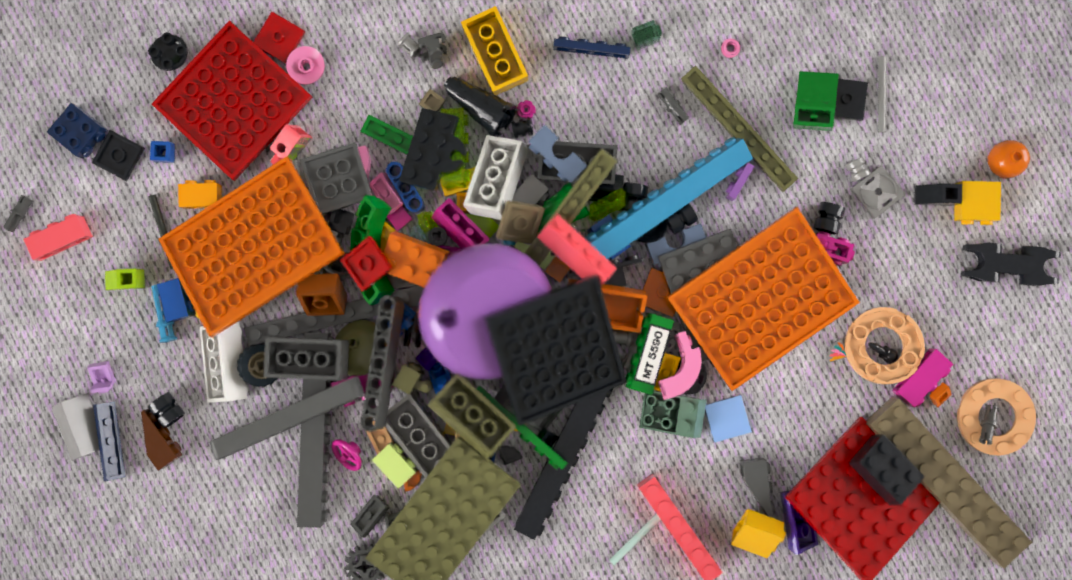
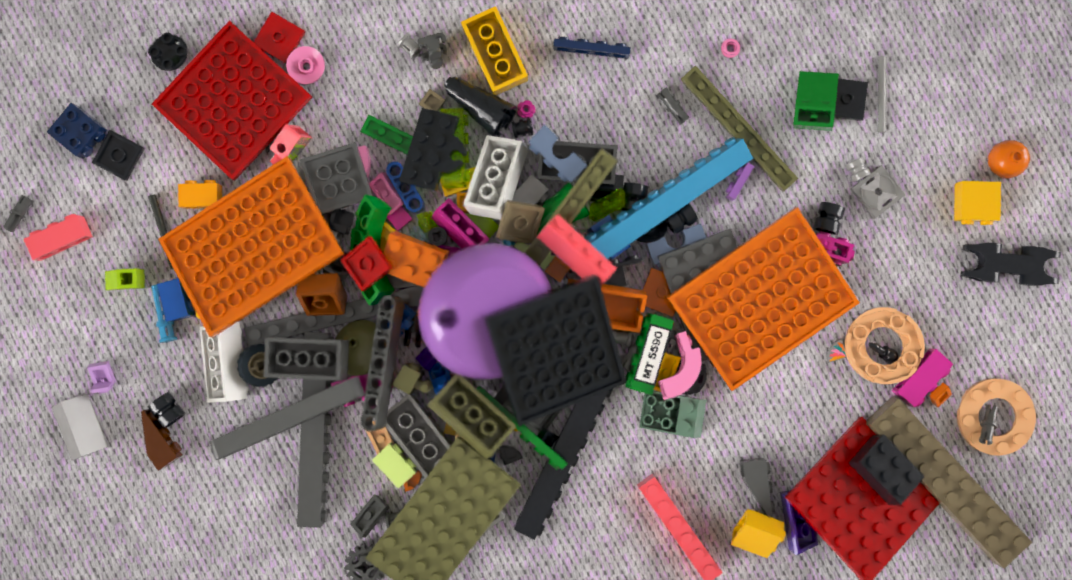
plate [93,401,126,481] -> none
blue plate [150,141,175,163] -> none
dark pink piece [331,439,362,471] -> none
light aqua bar [609,513,661,566] -> none
clear green brick [631,20,662,50] -> none
light blue tile [705,395,752,442] -> none
black slope [914,184,962,206] -> none

